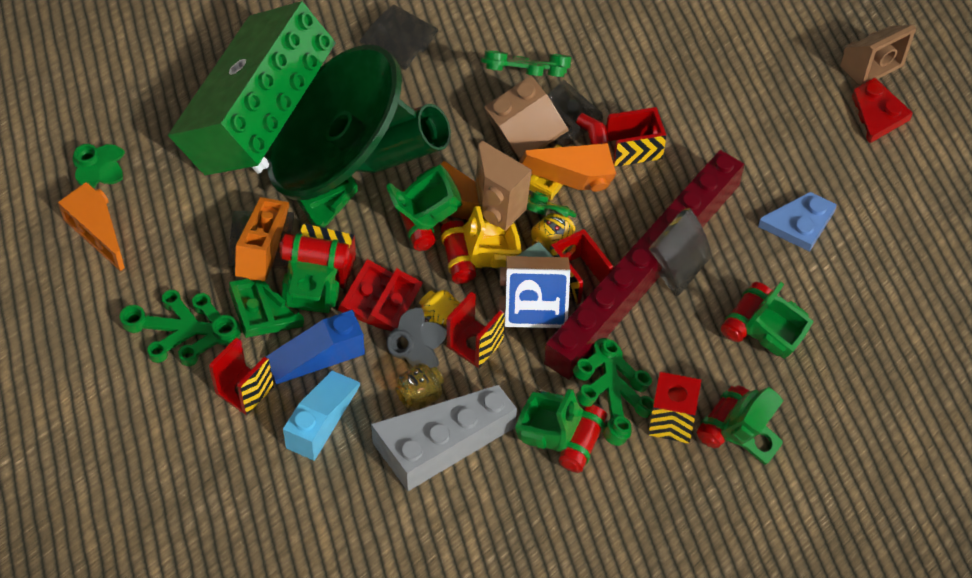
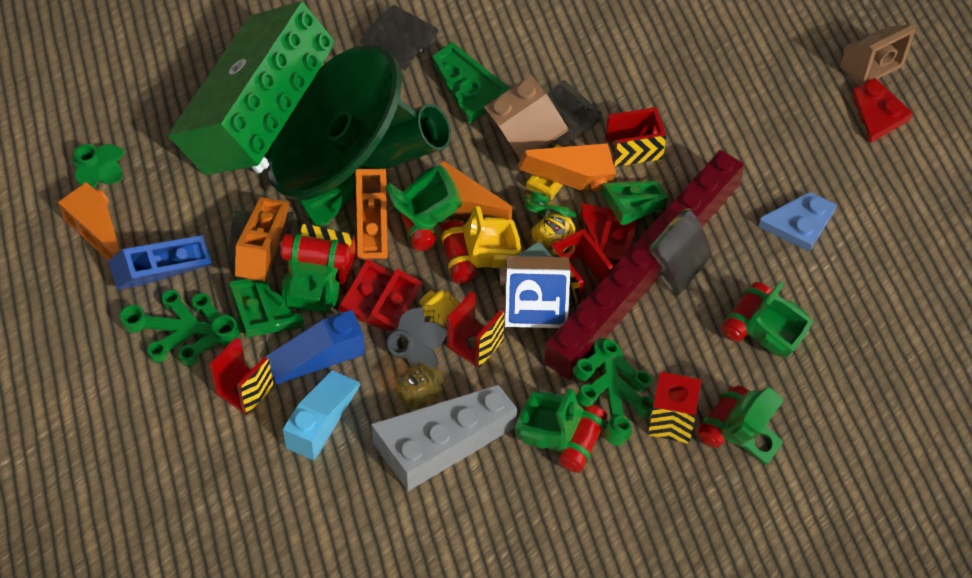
medium nougat slope [475,140,532,231] -> none
green plant [481,50,572,77] -> none
red arm [576,113,609,145] -> none
none -> blue slope [108,235,213,290]
none -> orange slope [356,169,388,260]
none -> green wing [432,42,510,125]
none -> red wing [580,203,637,266]
none -> green wing [601,181,668,225]

